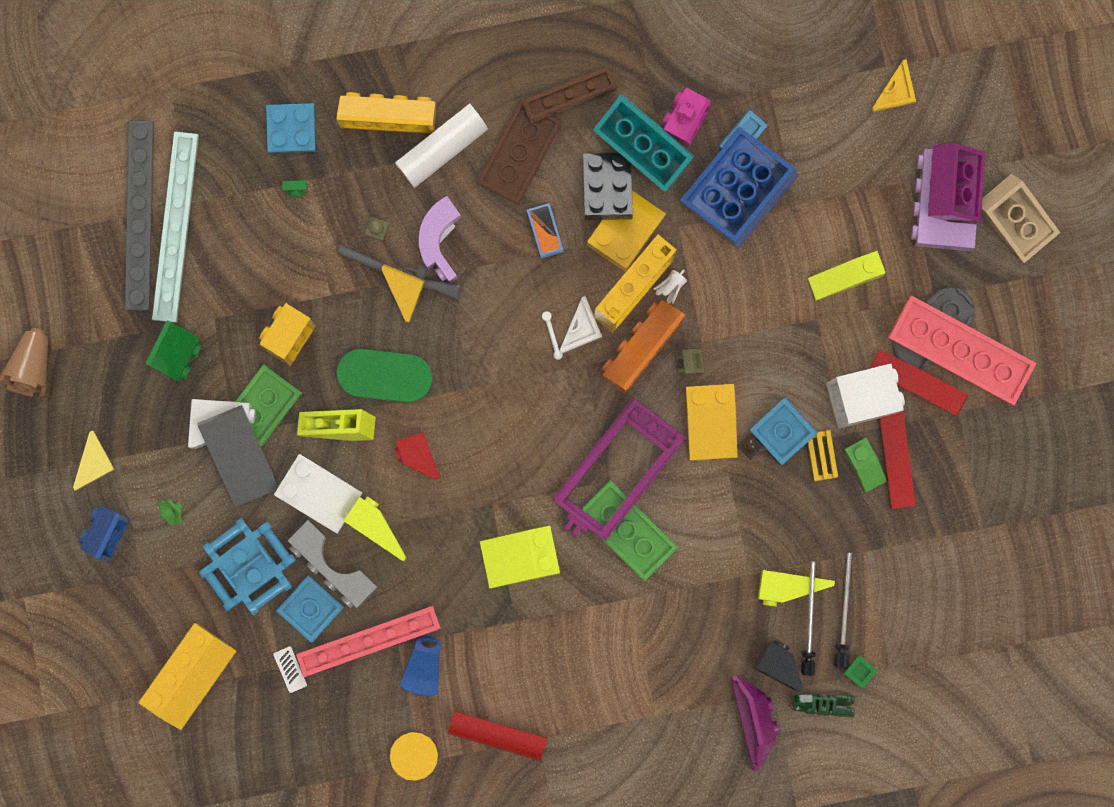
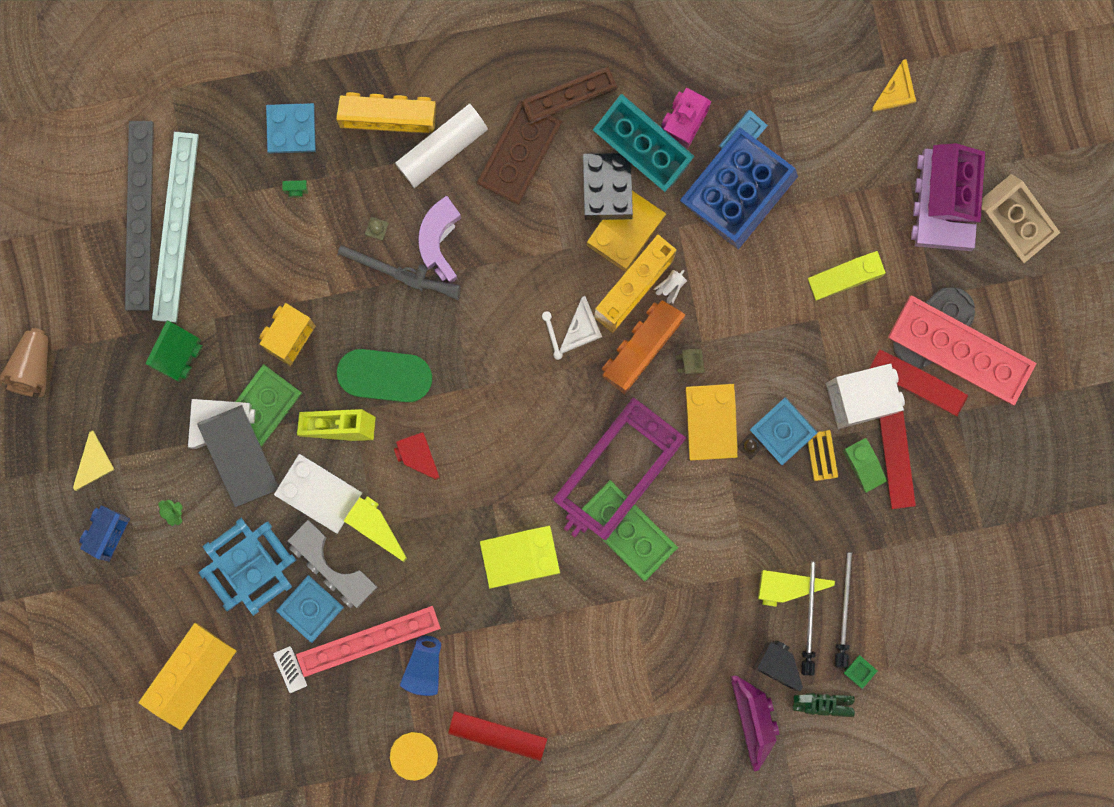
yellow tile [382,264,425,322] -> none
slope [527,203,564,258] -> none

